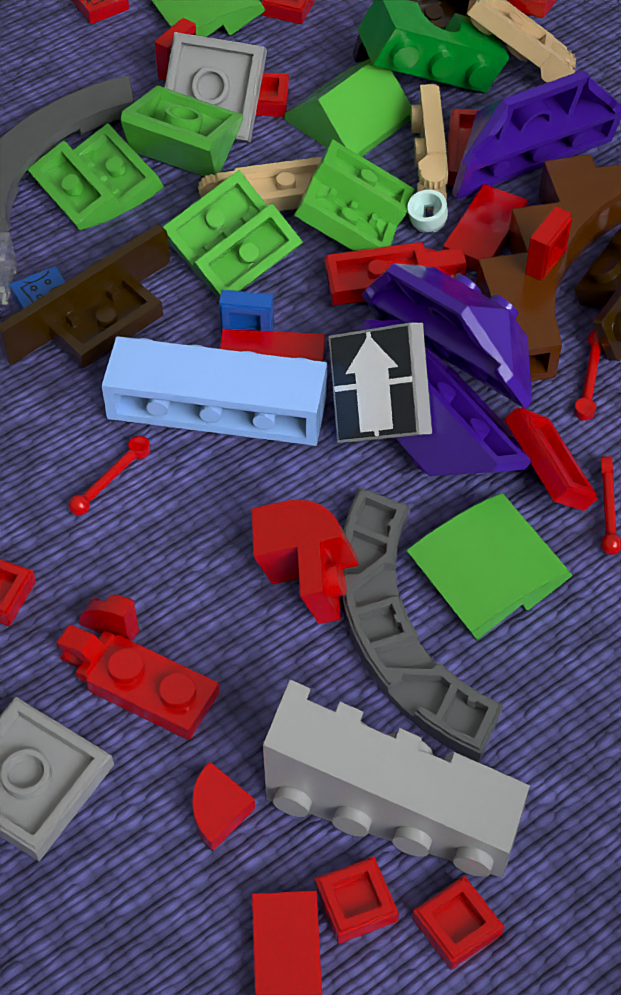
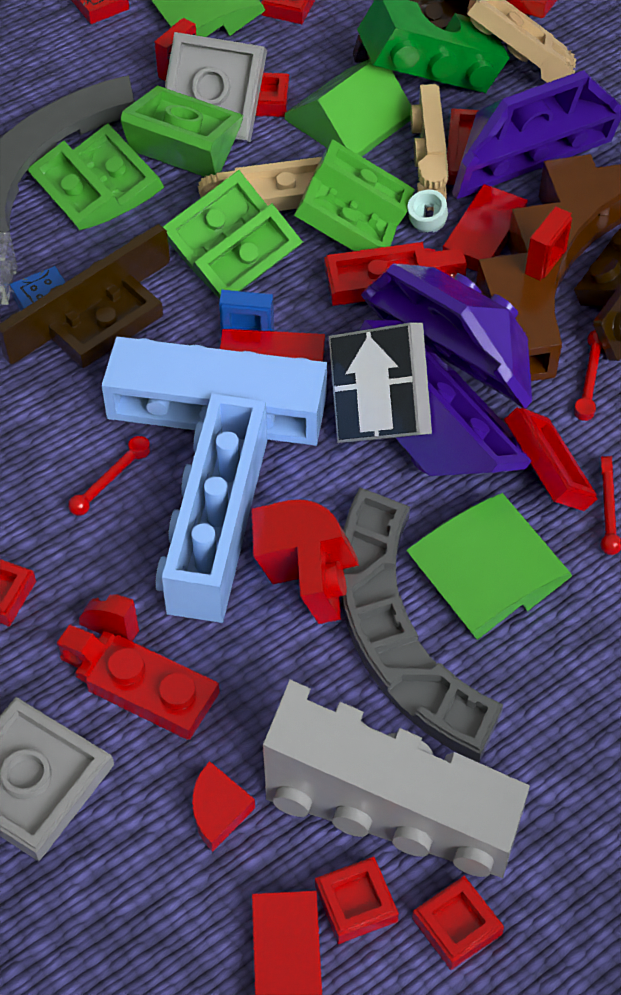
none -> light blue brick [156,393,267,623]

